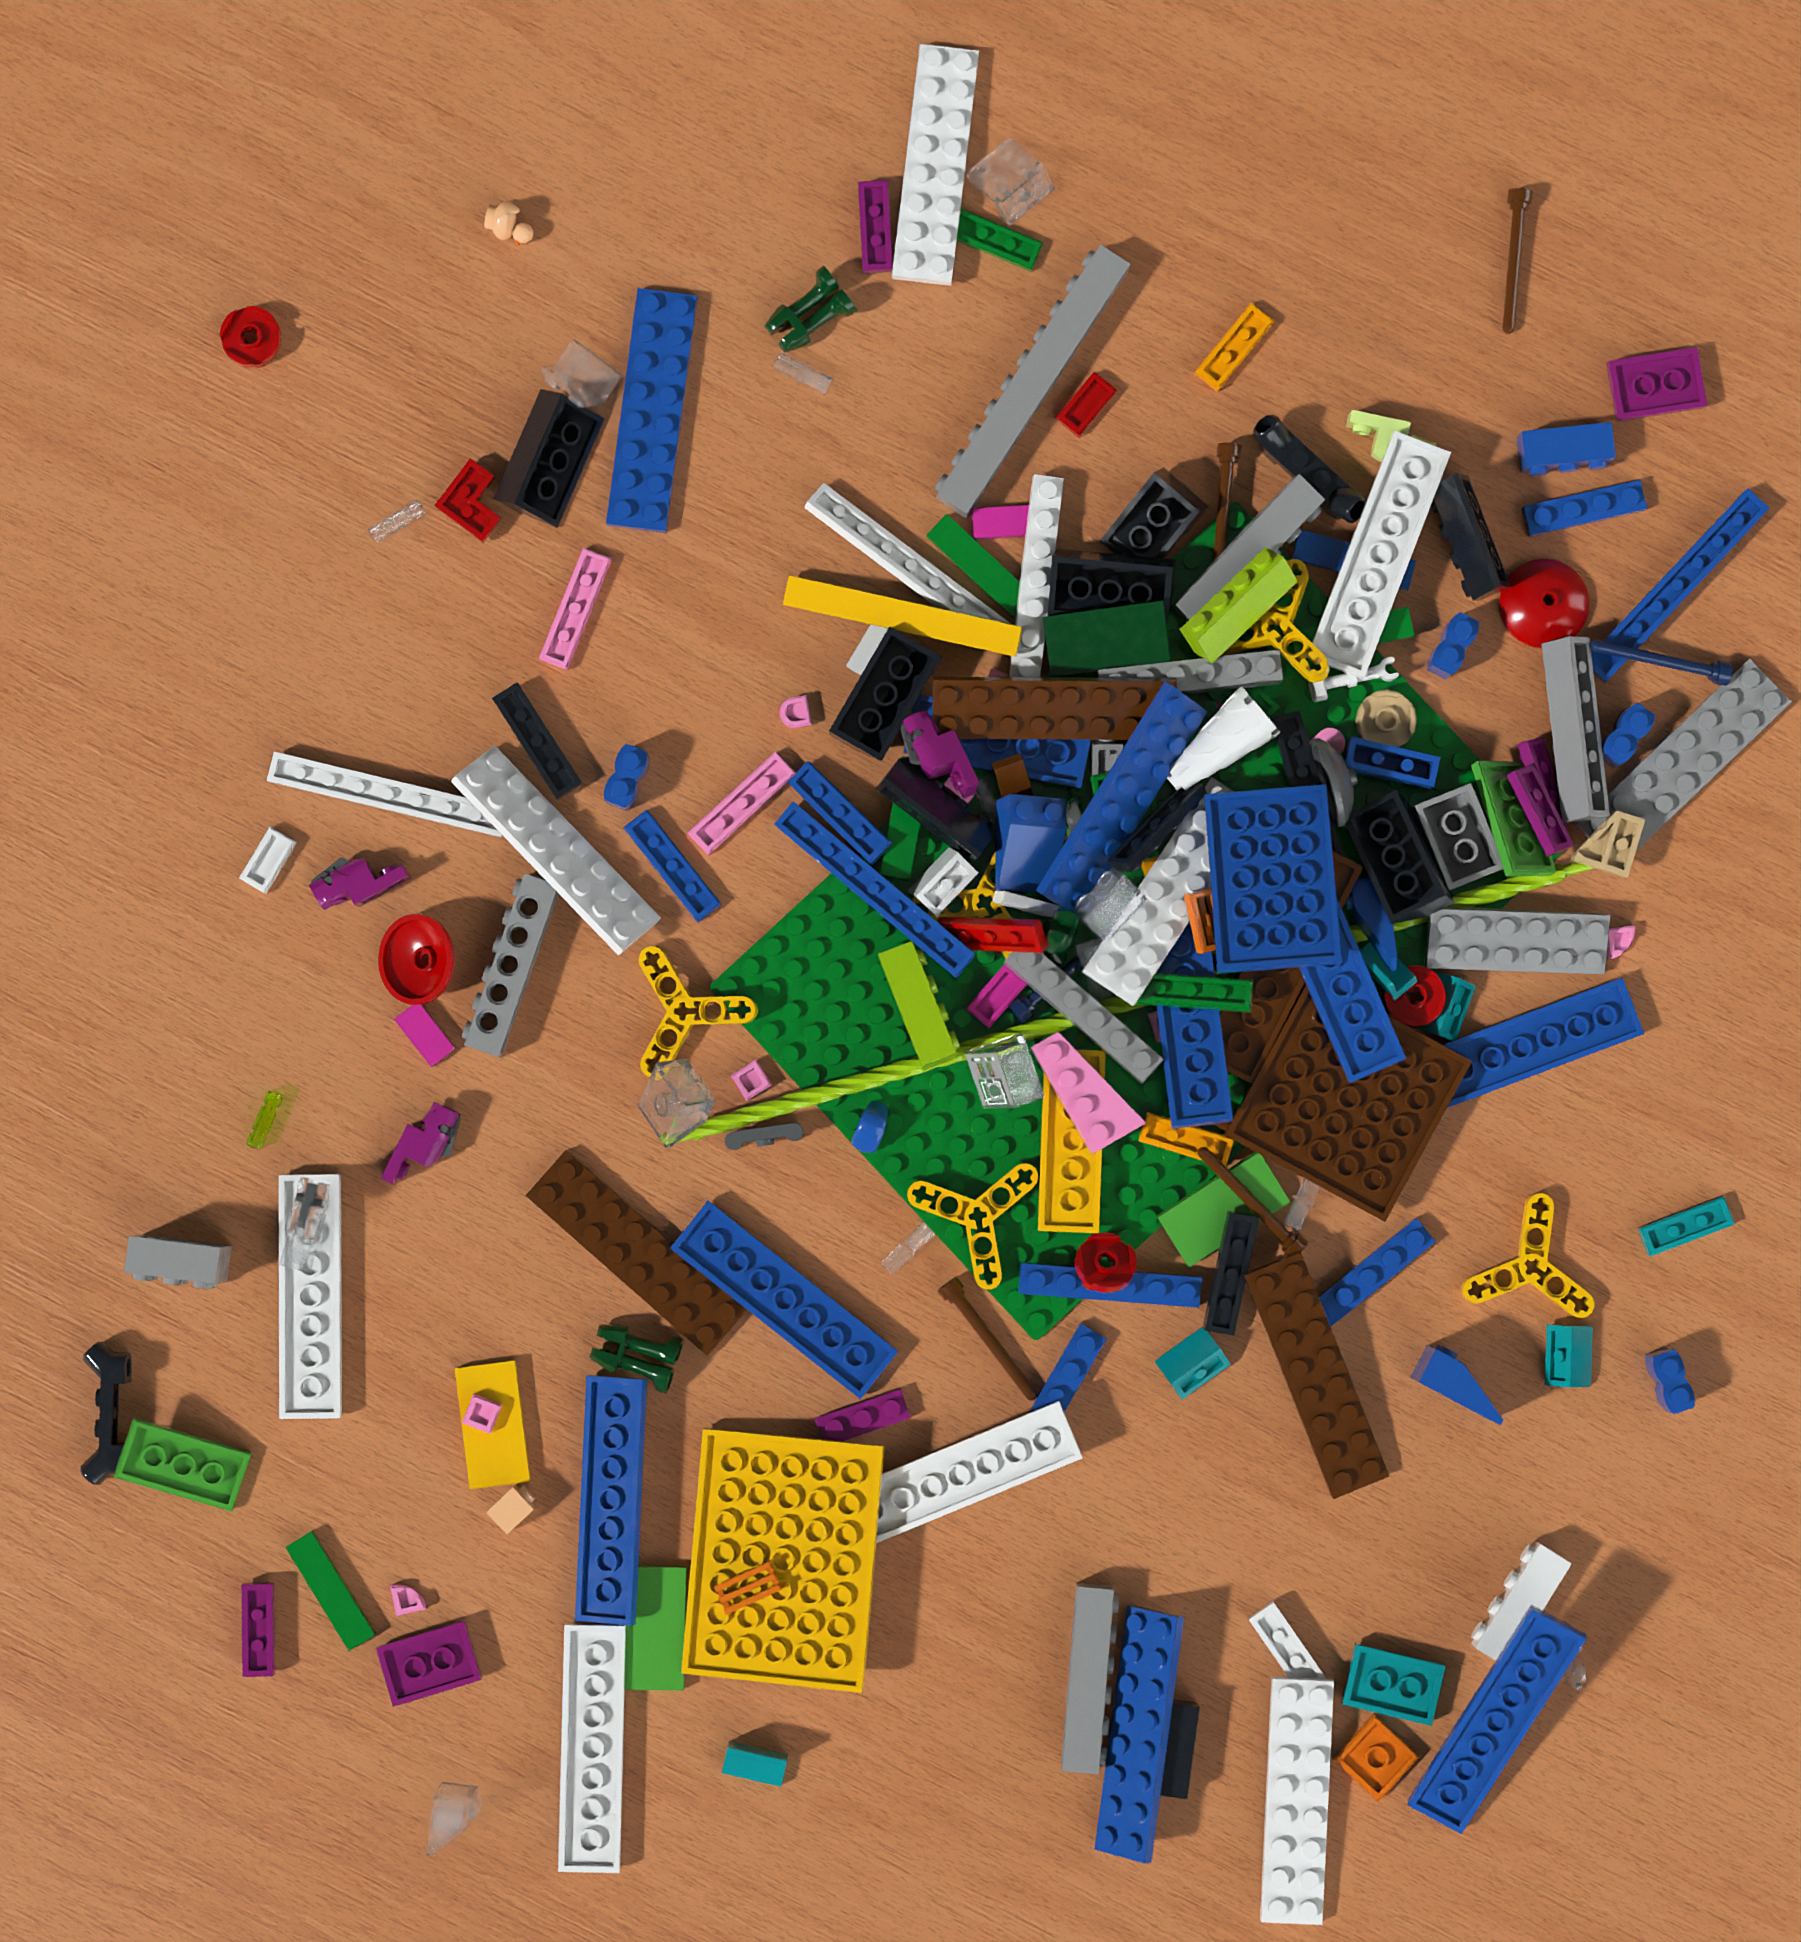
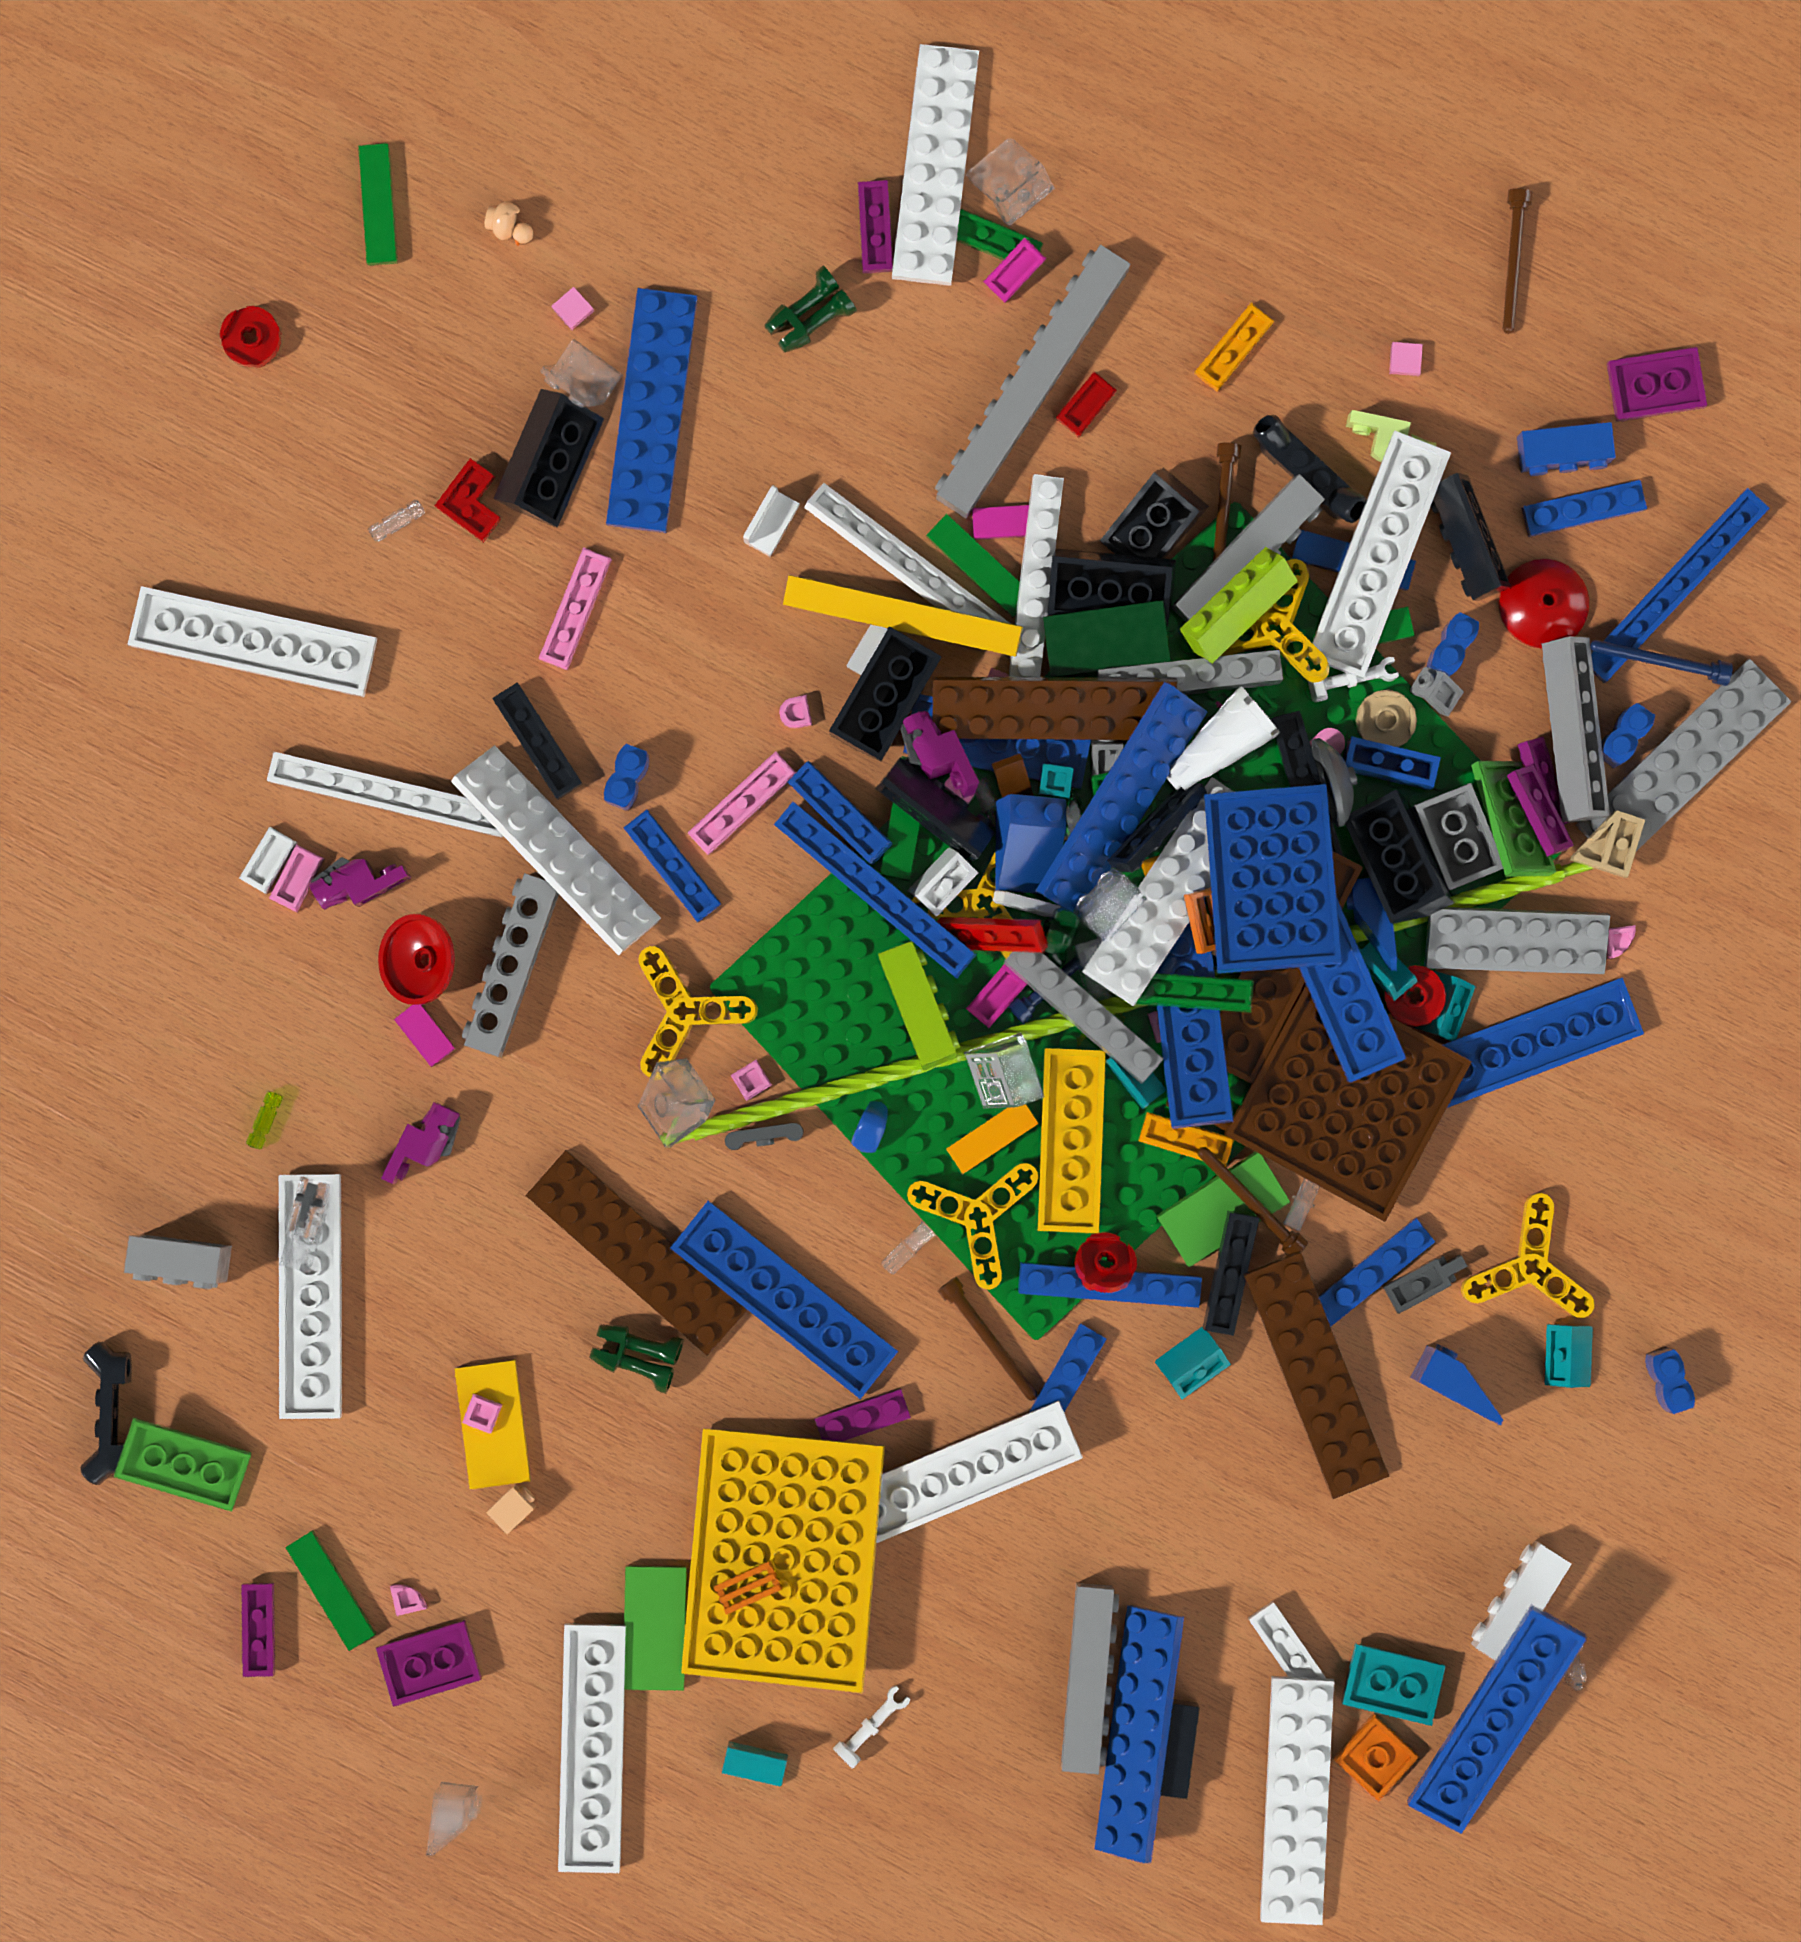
blue plate [575,1375,647,1626] -> none
clear axle [774,353,833,395] -> none
bright pink wedge [1030,1032,1146,1154] -> none
teal tile [1638,1196,1735,1257] -> none
none -> white plate [127,586,377,697]
none -> bright pink tile [269,845,324,912]
none -> green tile [358,143,398,266]
none -> bright pink tile [551,287,594,330]
none -> white panel [743,485,800,557]
none -> white piece [833,1685,910,1768]
none -> light orange tile [946,1098,1039,1174]
none -> dark pink tile [984,238,1047,303]
none -> teal plate [1039,764,1074,799]
none -> teal panel [1105,1057,1166,1109]
none -> dark grey hinge [1383,1255,1467,1314]
none -> bright pink tile [1389,342,1423,376]
none -> light grey bracket [1410,667,1464,716]

